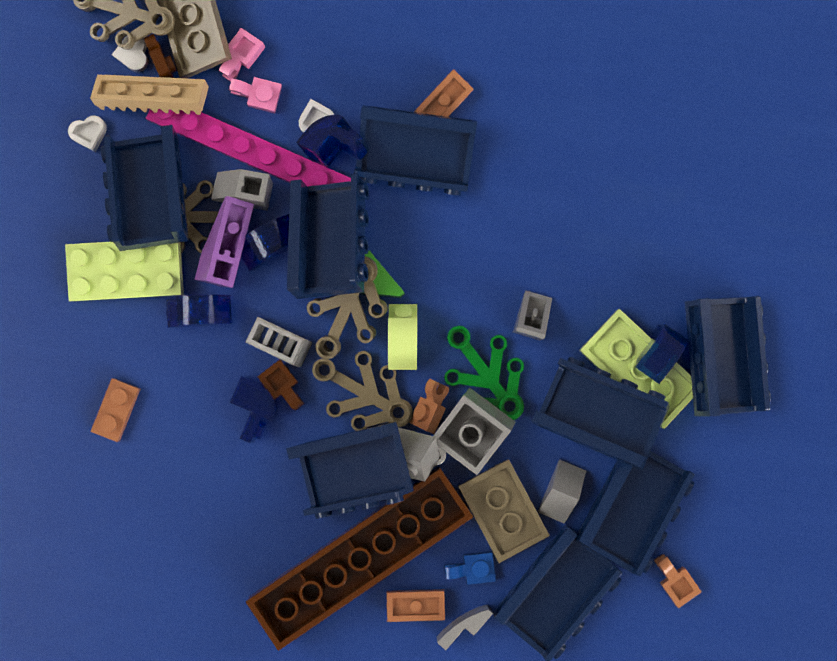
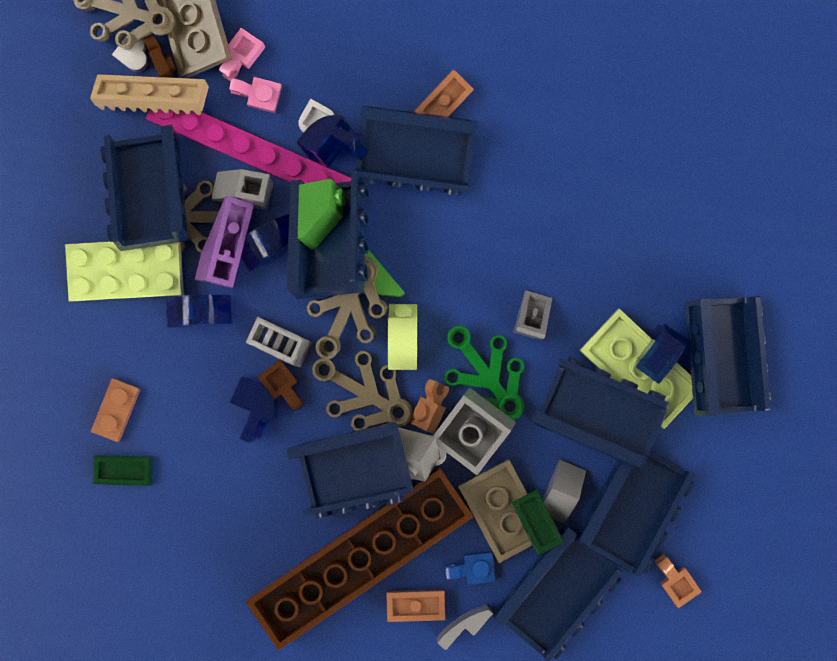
white tile [68,116,107,152] -> none
none -> dark green tile [92,455,153,486]
none -> bright green slope [298,179,346,249]
none -> dark green tile [511,490,564,556]

